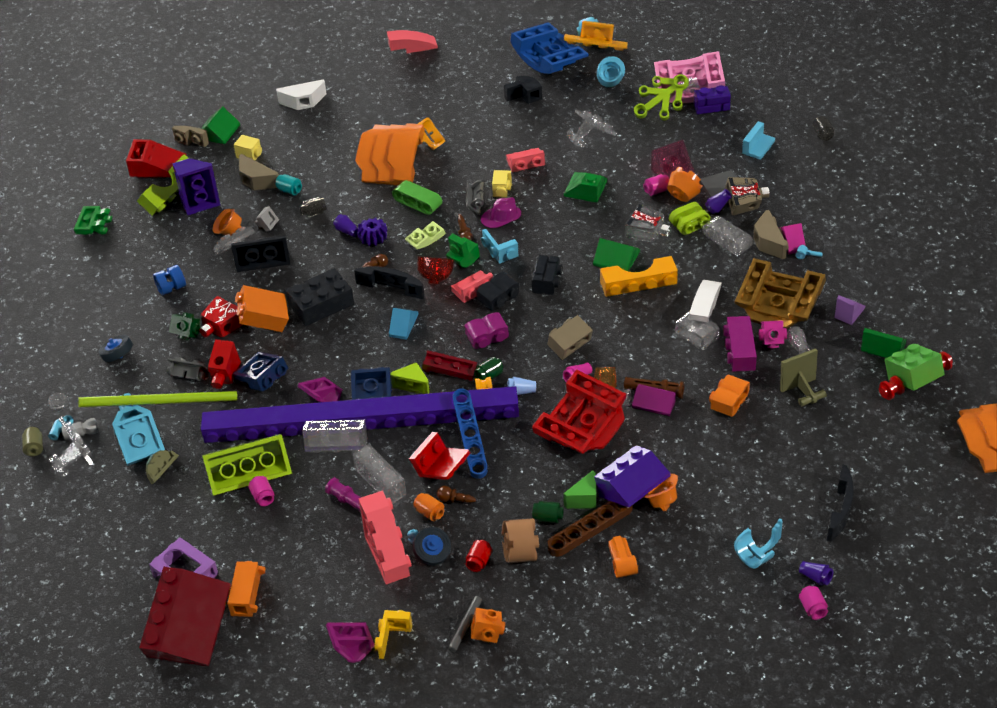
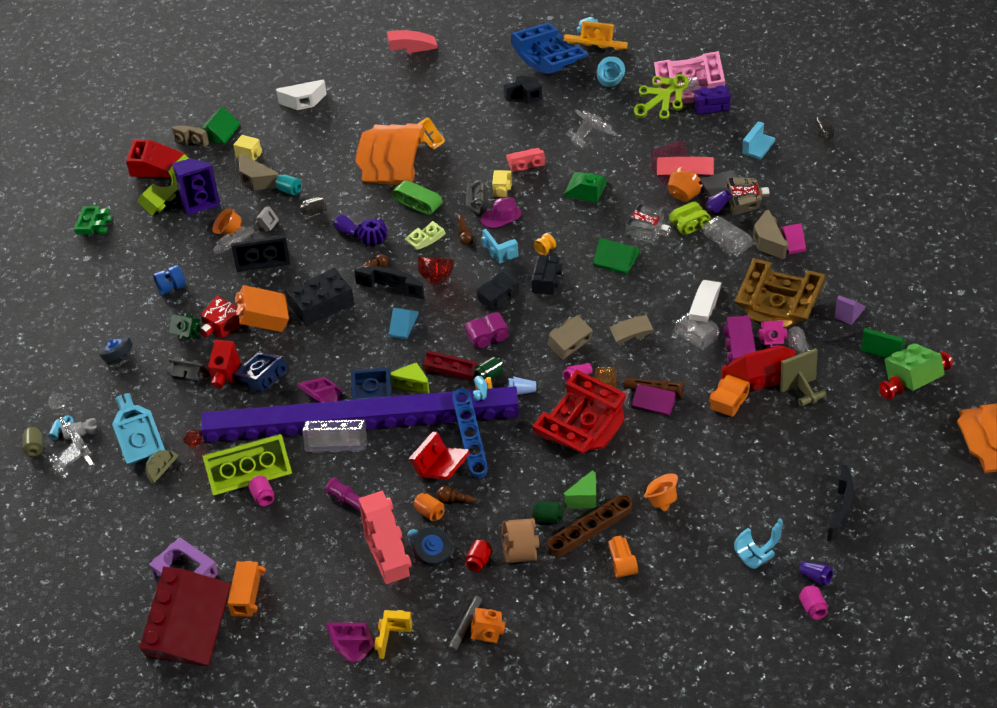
lime piece [78,391,237,407] -> none
clear brick [353,444,406,504] -> none
green brick [446,233,480,267] -> none
coral bracket [451,270,493,303] -> none
dark purple slope [594,446,671,507] -> none
light orange arch [600,256,678,297] -> none
dark pink brick [643,174,669,196] -> none
medium azure hand [795,245,822,259] -> none
none -> clear red plate [183,429,203,447]
none -> medium azure arm [473,376,487,401]
none -> light orange wheel [534,233,556,255]
none -> dark tan slope [609,315,654,345]
none -> coral slope [657,157,714,177]
none -> red wedge [721,346,796,392]

